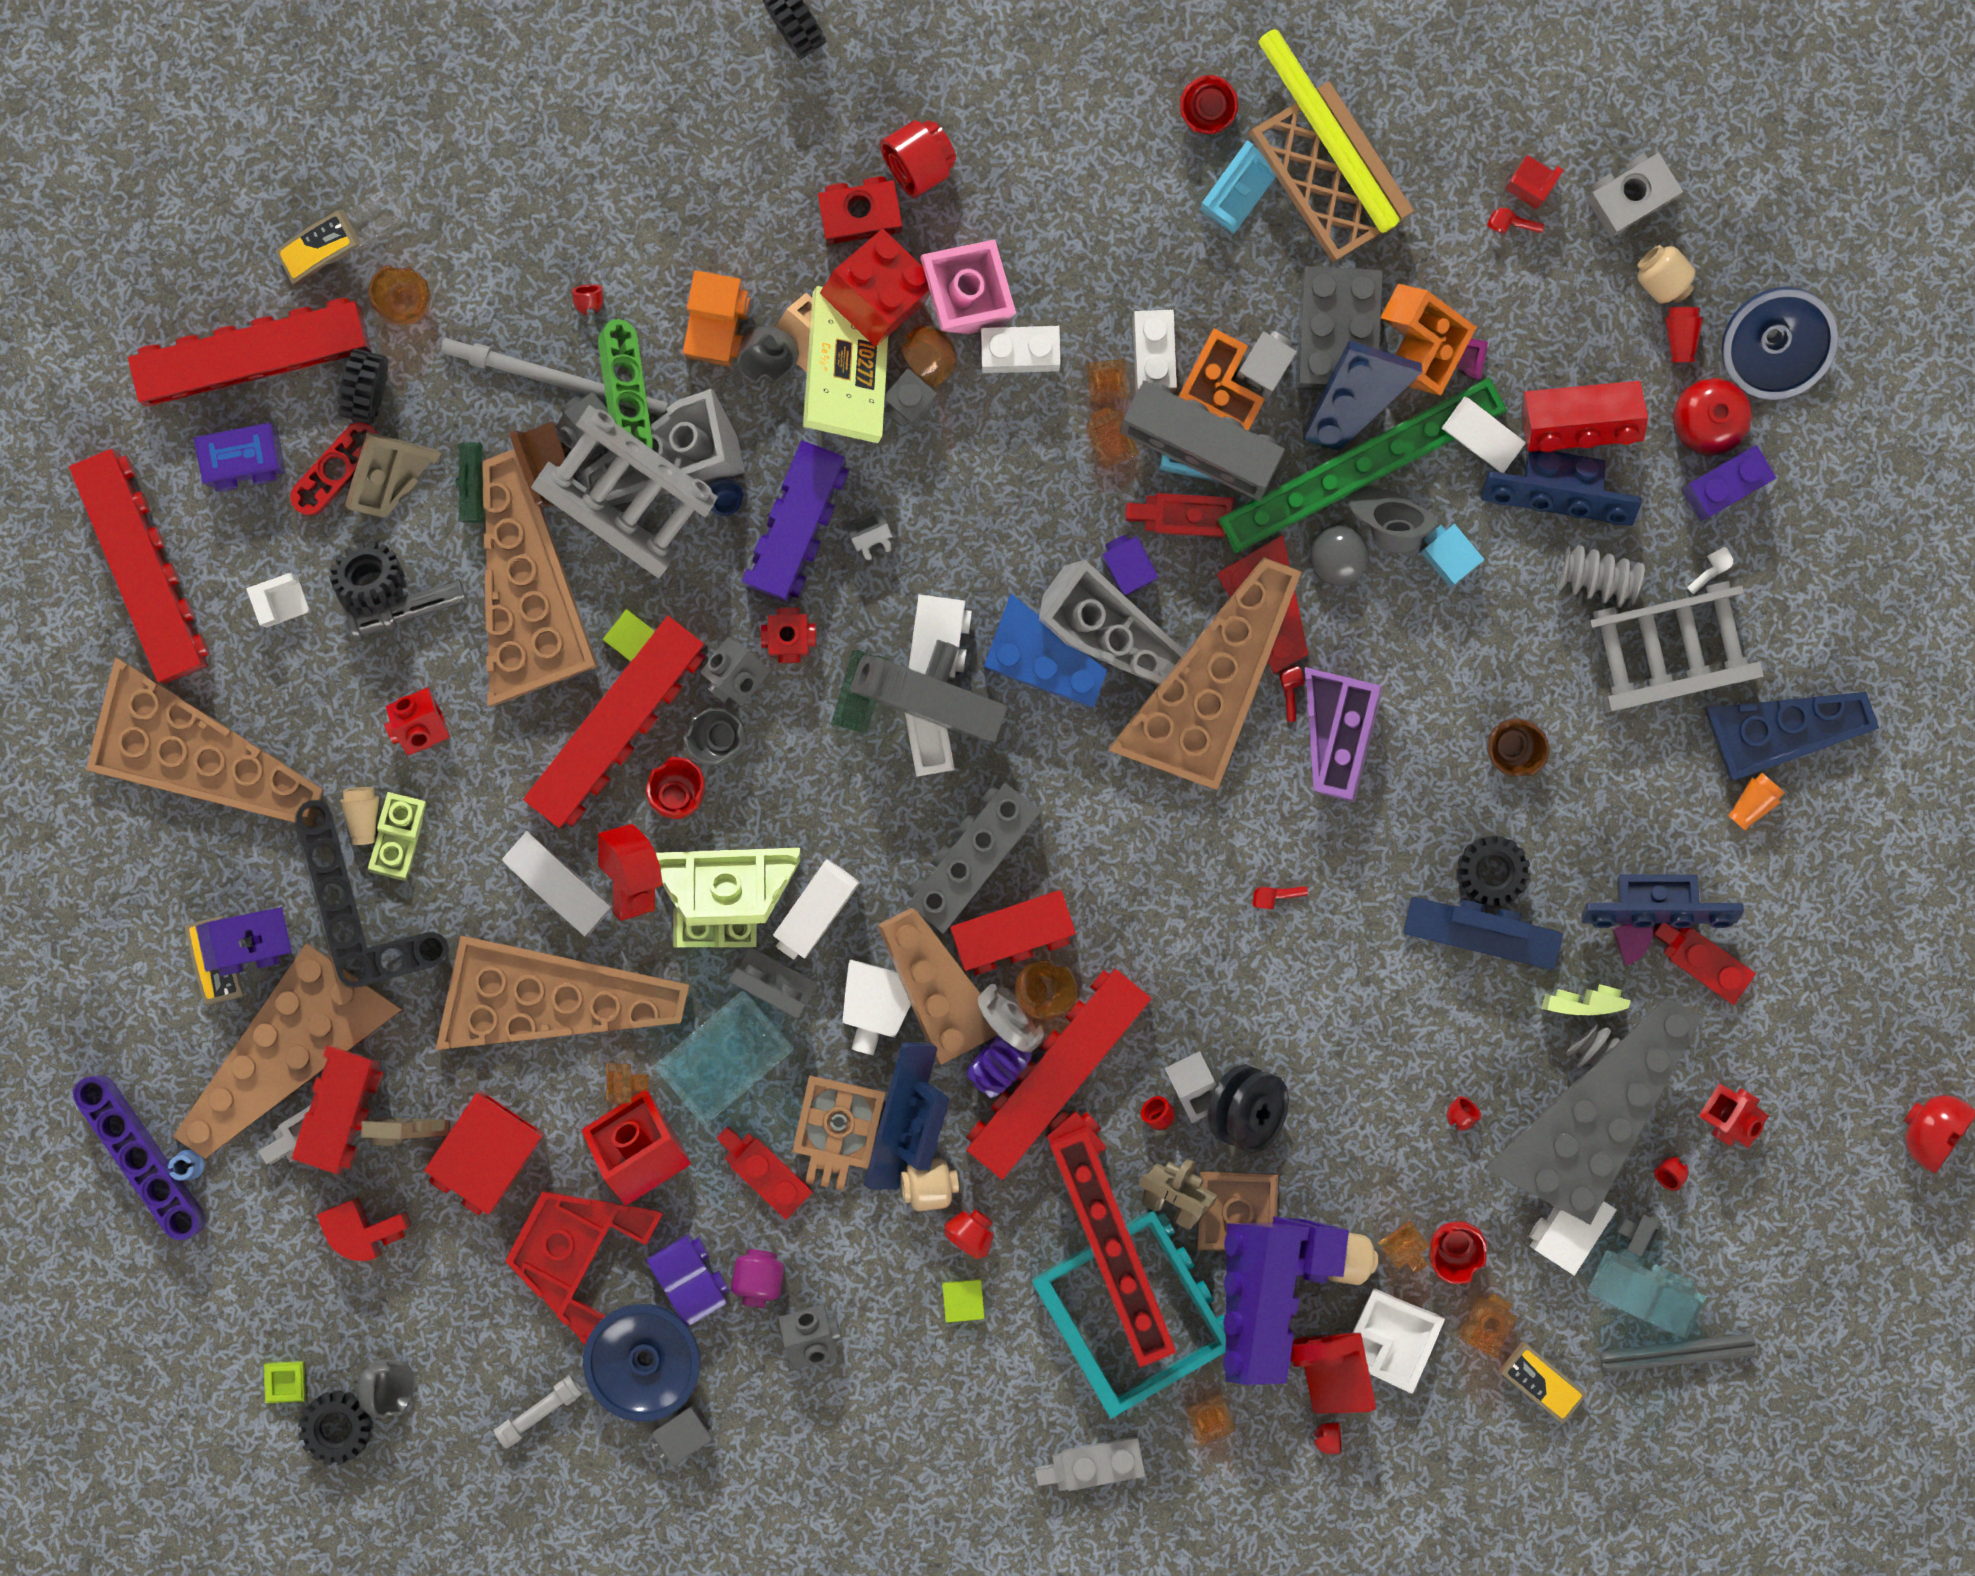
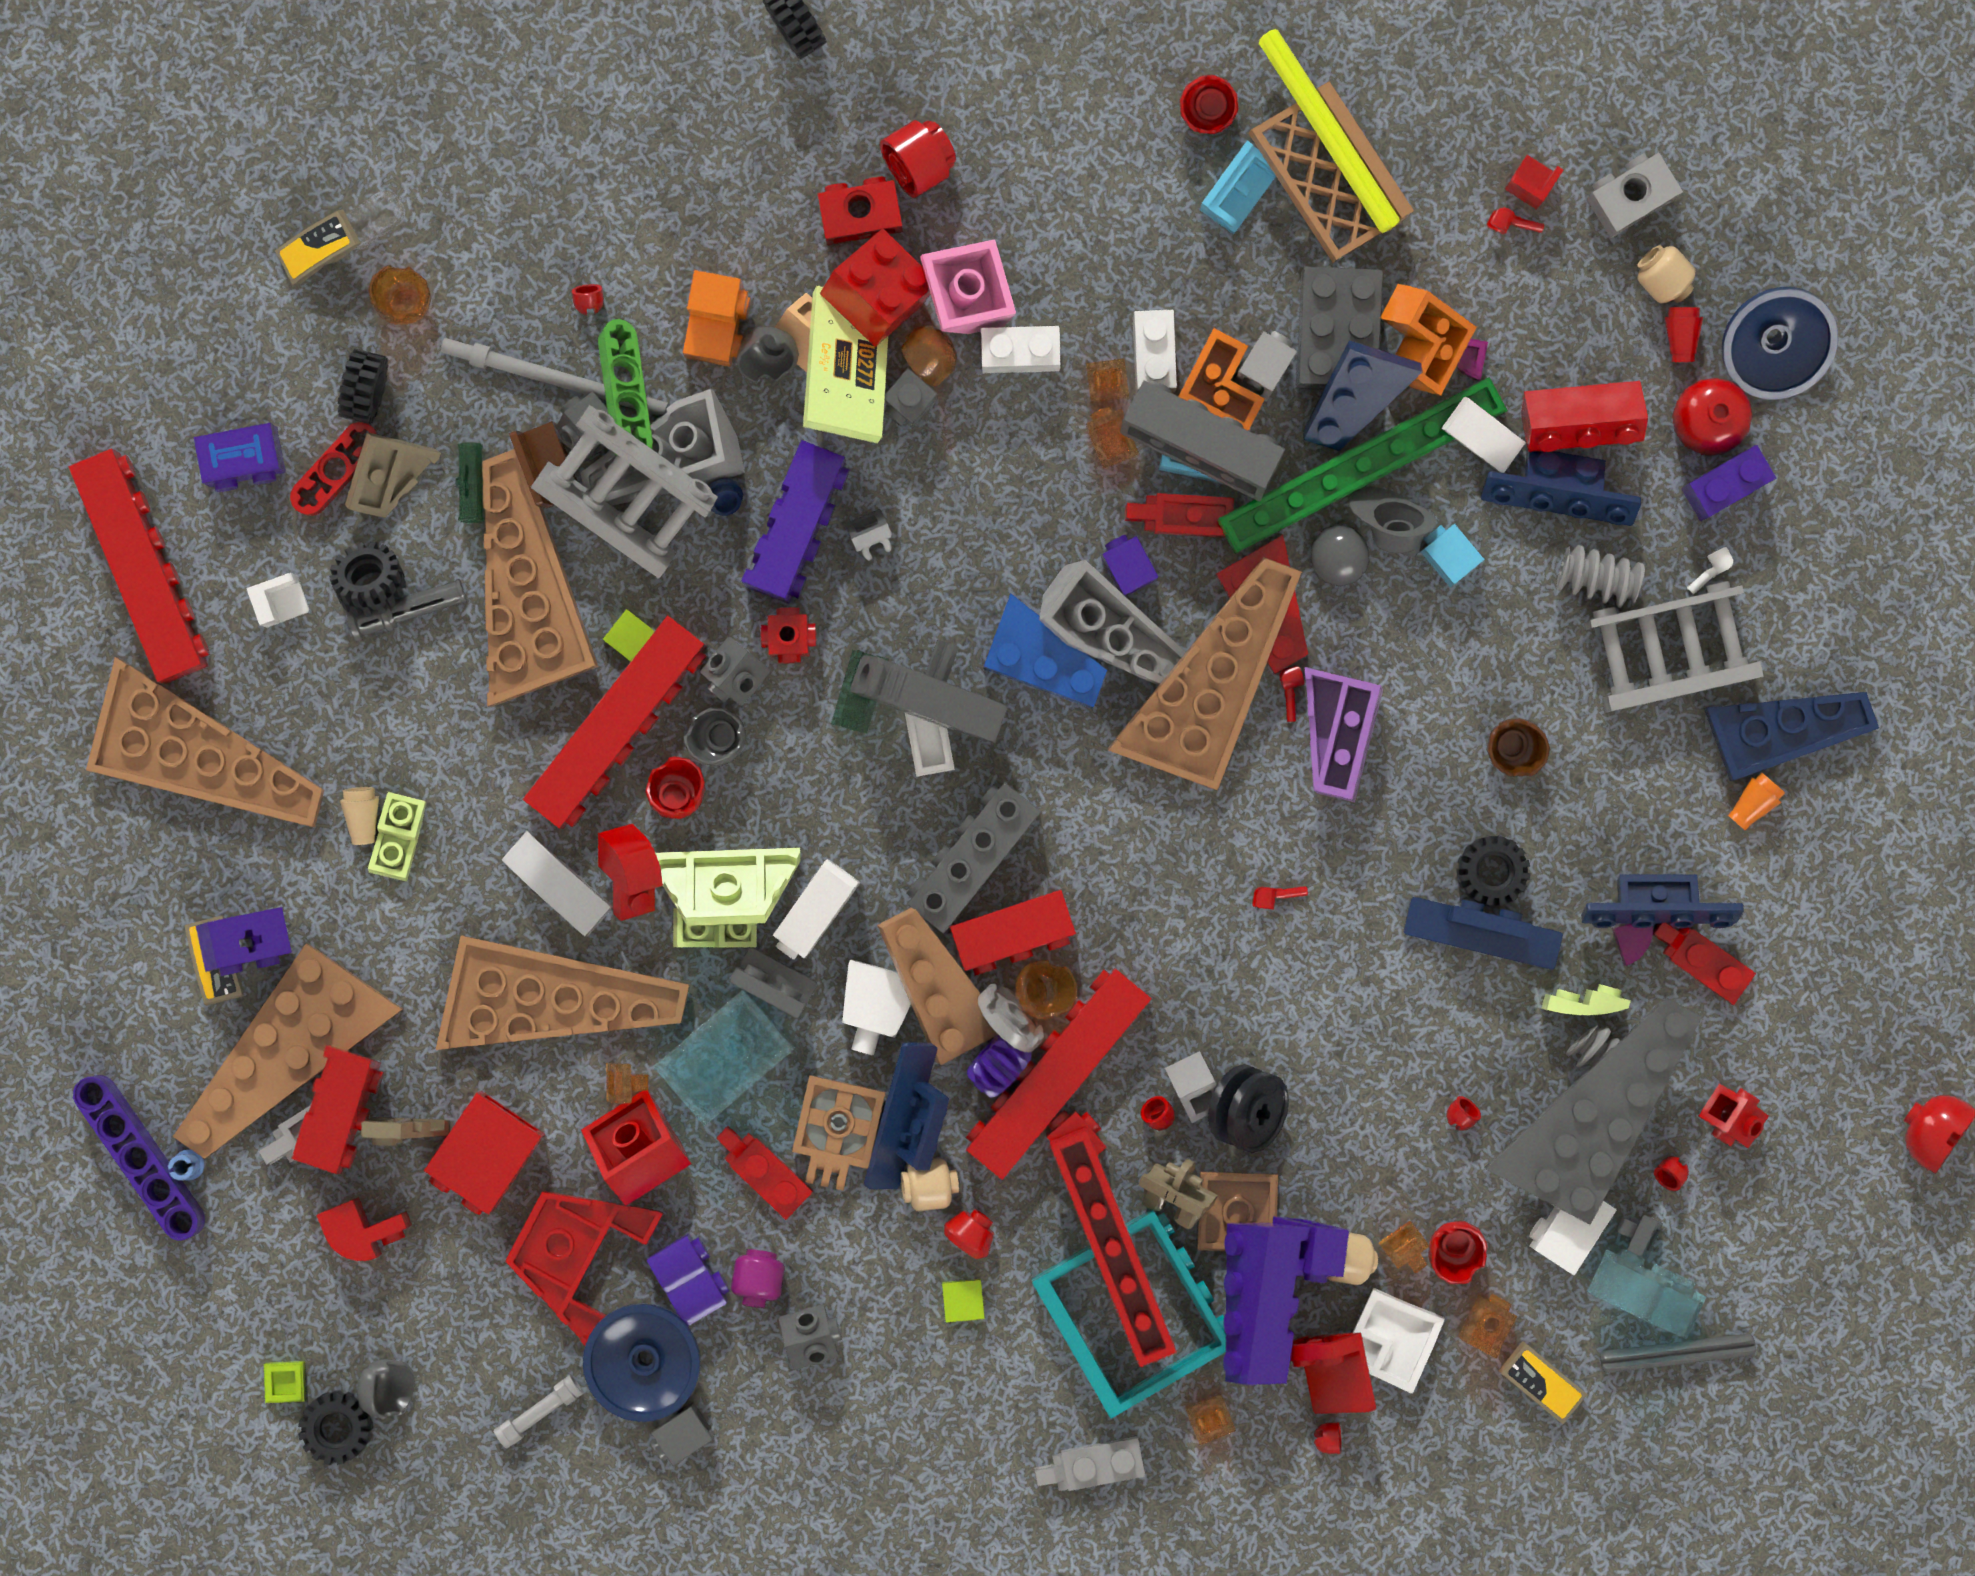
red brick [127,298,372,407] -> none
black beam [294,800,449,988] -> none
red brick [384,687,450,756] -> none
white brick [909,595,972,680] -> none

